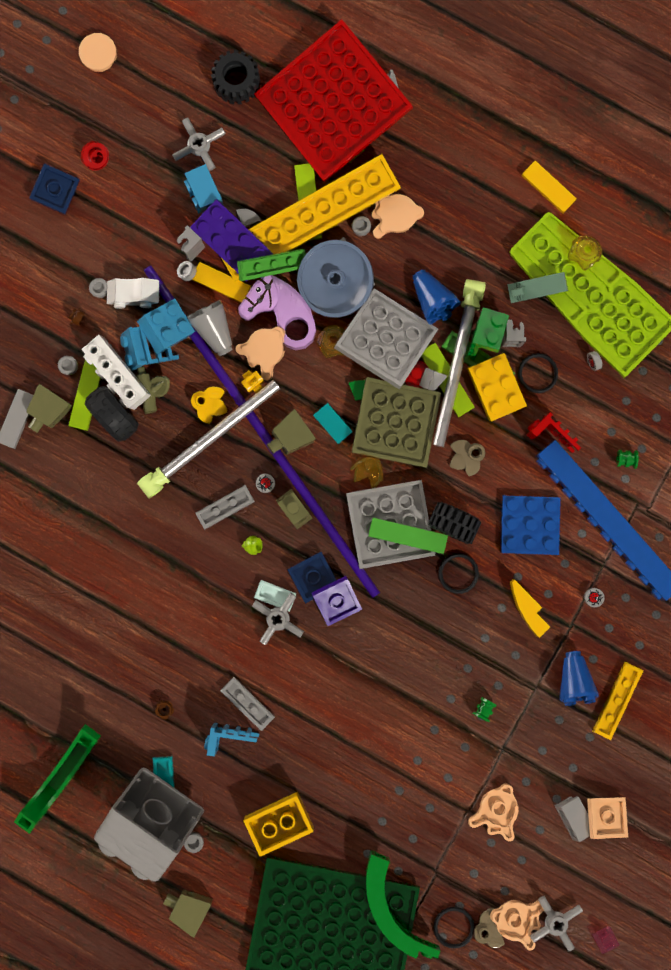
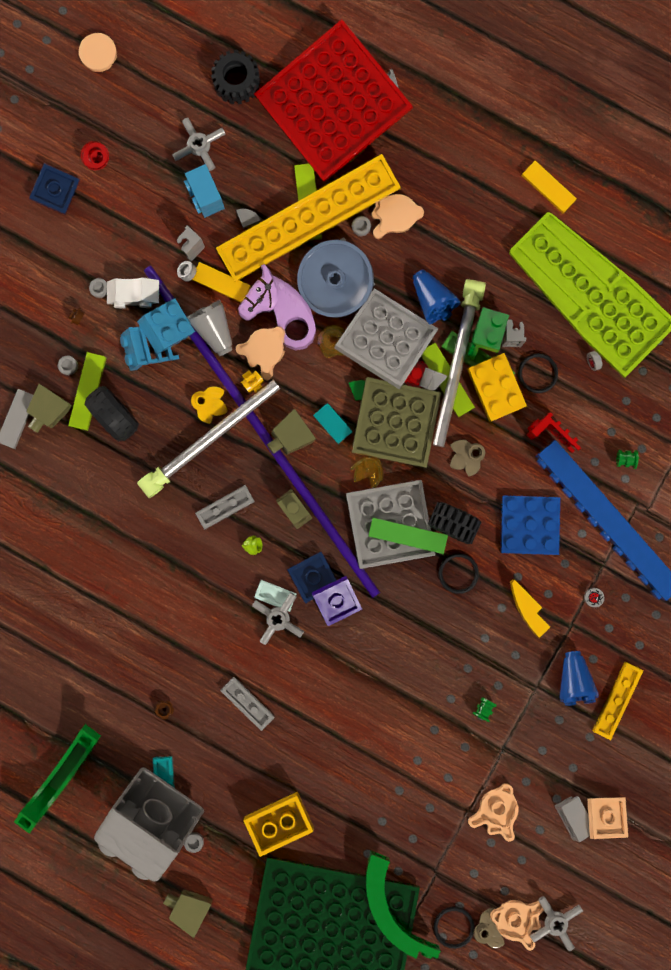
white brick [81,335,151,410] -> none
olive plant [136,367,170,414] -> none
dark purple plate [190,199,273,282] -> none
dark azure plate [204,723,259,757] -> none
bright green tile [237,249,306,281] -> none
tile [256,474,275,493] -> none
sand green hinge [507,272,568,303] -> none
clear yellow piece [568,236,602,271] -> none
clear pink tile [592,926,620,954] -> none

